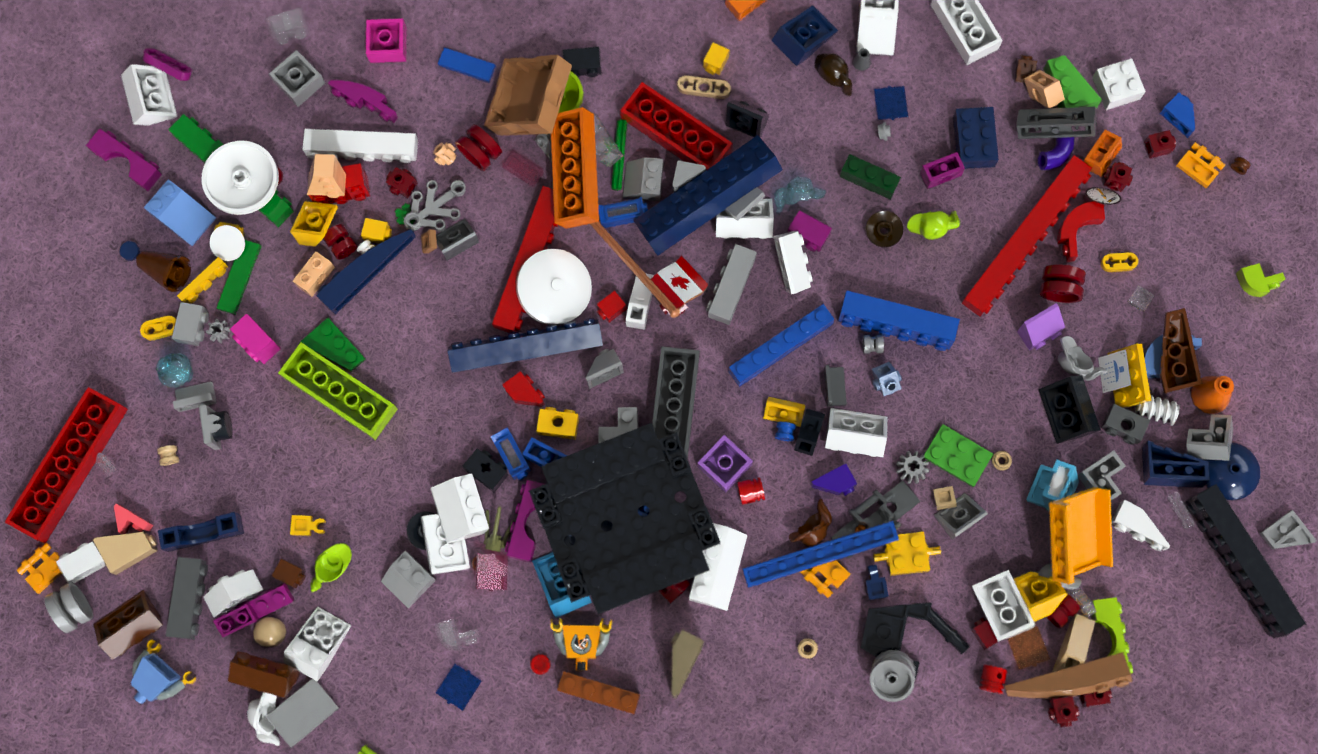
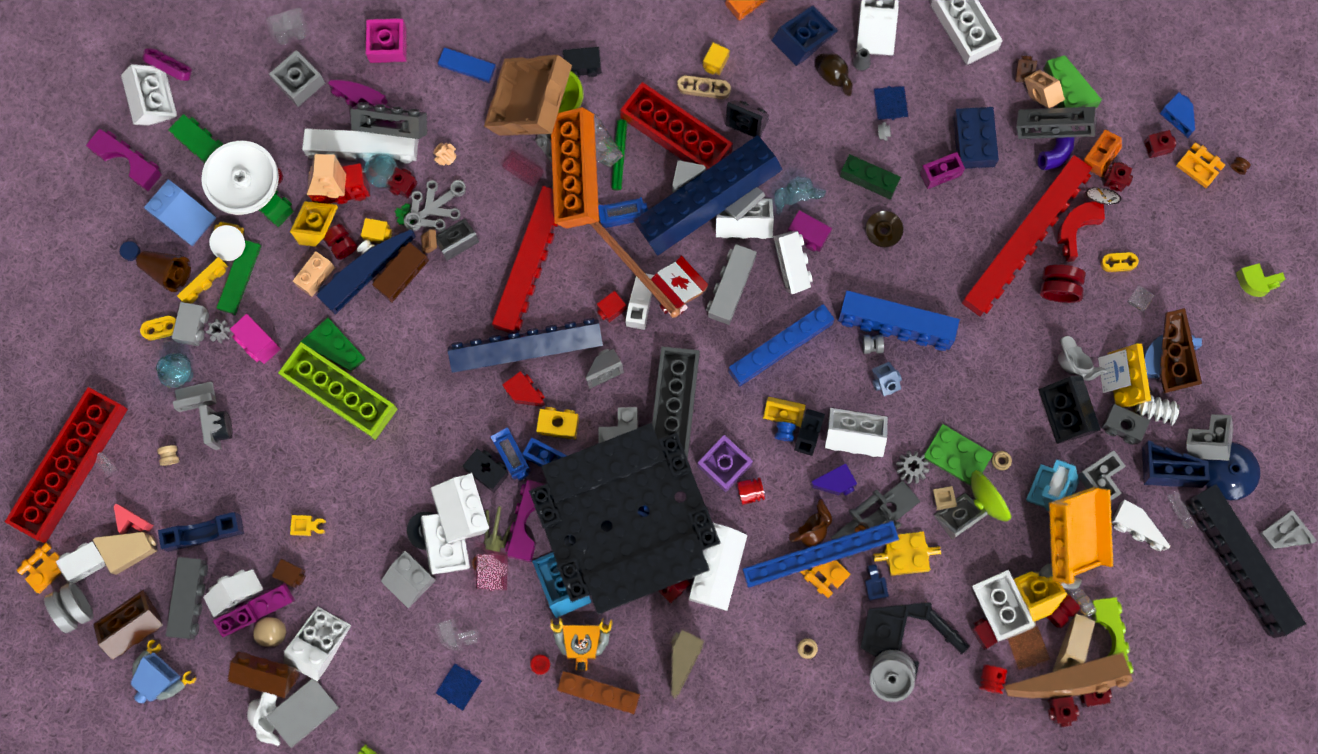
lime hair [311,543,352,592] -> none
dark red wheel [455,124,503,171] -> none
white dish [516,249,592,325] -> none
light grey slope [623,157,664,201] -> none
dark grey panel [824,365,847,407] -> none
lime hair [907,211,960,240] -> none
medium lavender slope [1017,303,1065,351] -> none
white brick [1092,58,1146,110] -> none
orange cone [1191,376,1234,414] -> none
none -> dark grey brick [350,102,427,139]
none -> clear light blue plant [364,154,398,188]
none -> reddish brown brick [372,242,429,303]
none -> lime dish [971,470,1011,522]

